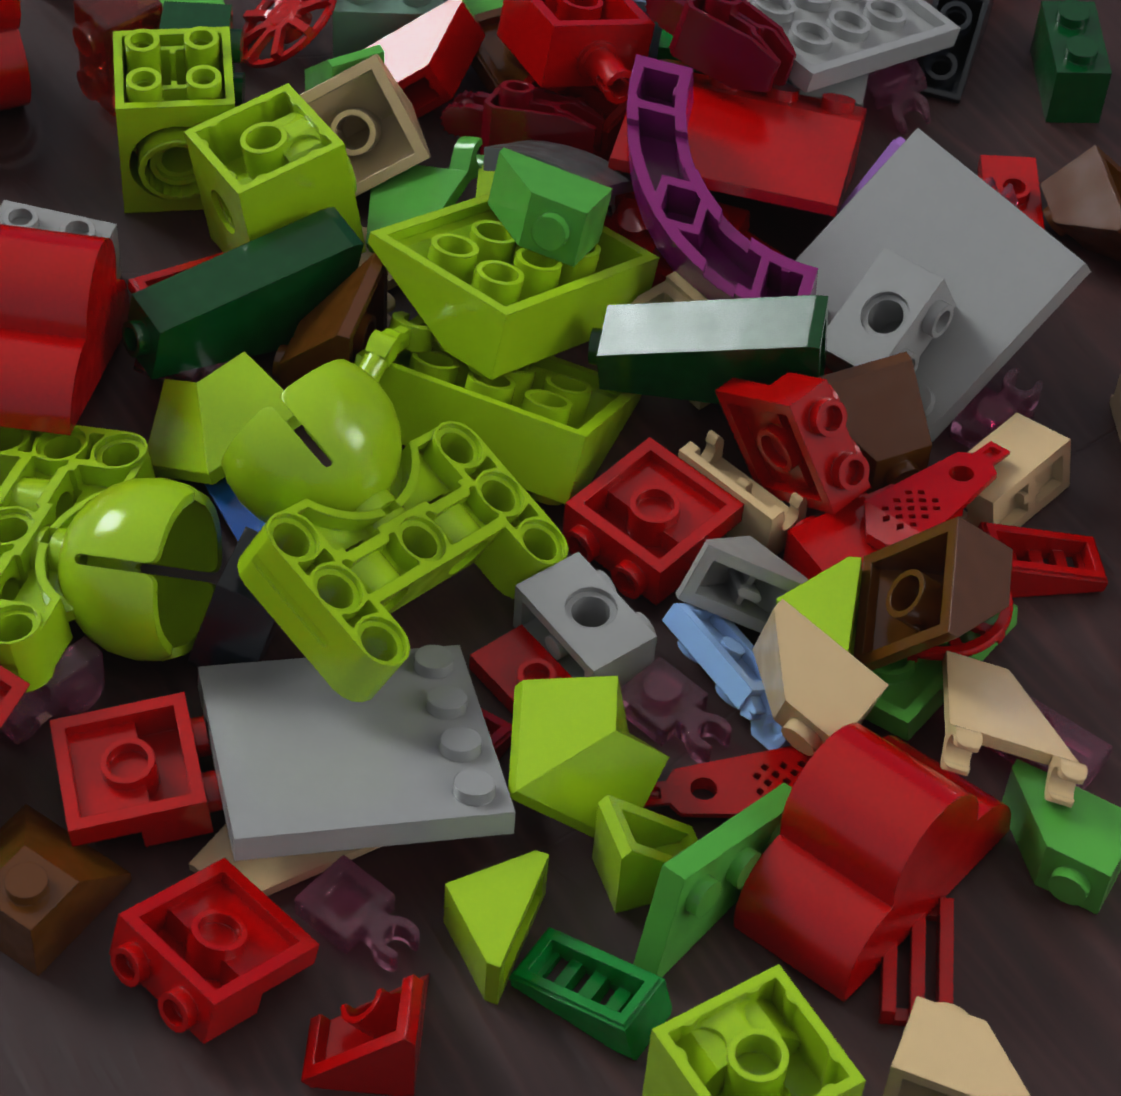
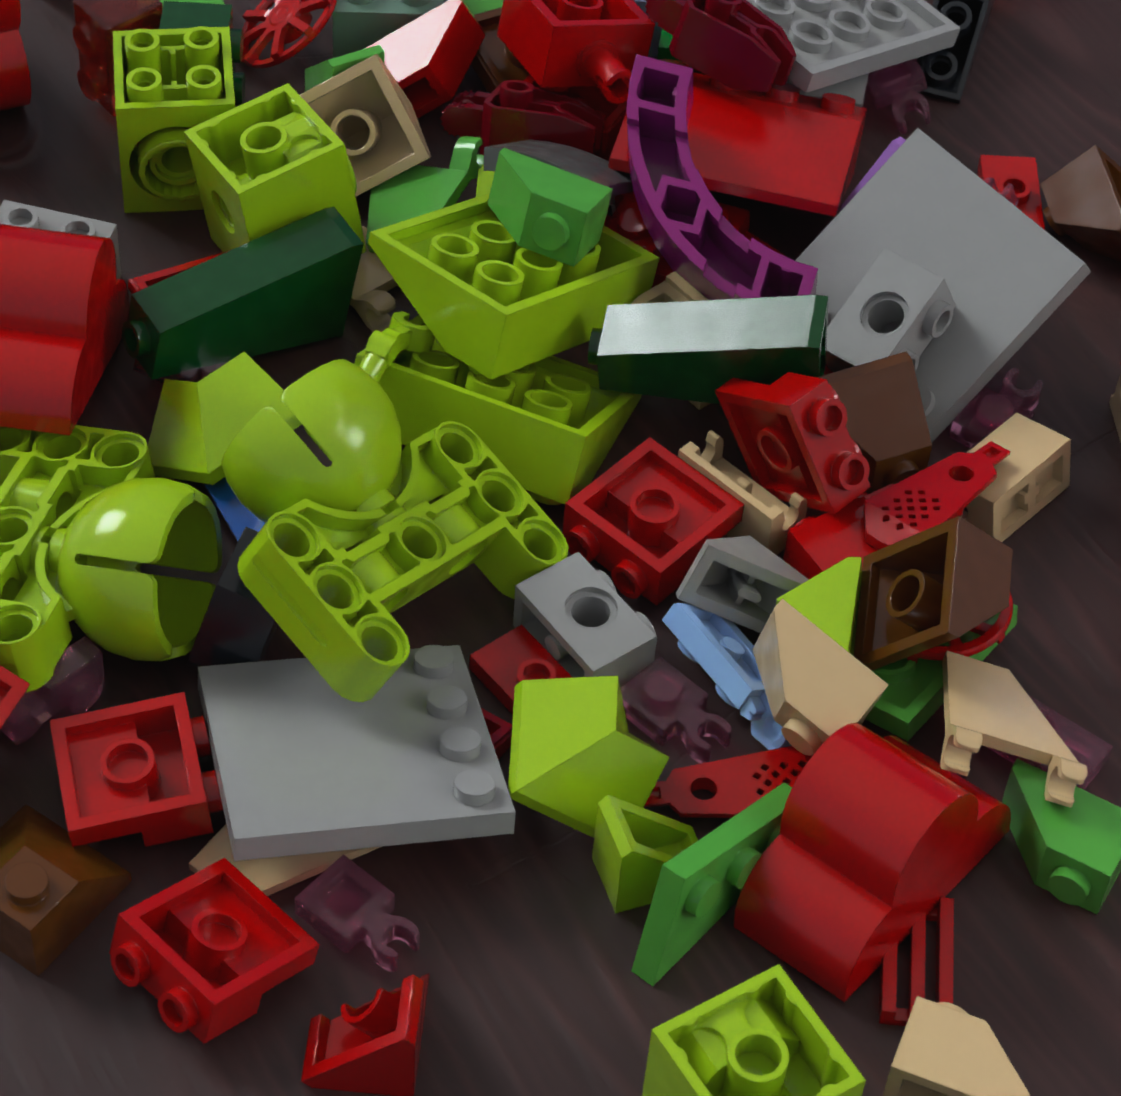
reddish brown slope [272,253,388,390] -> none
lime slope [444,850,549,1005] -> none
green slope [509,927,672,1060] -> none
red slope [978,522,1109,598] -> none
dark green brick [1030,0,1112,123] -> none

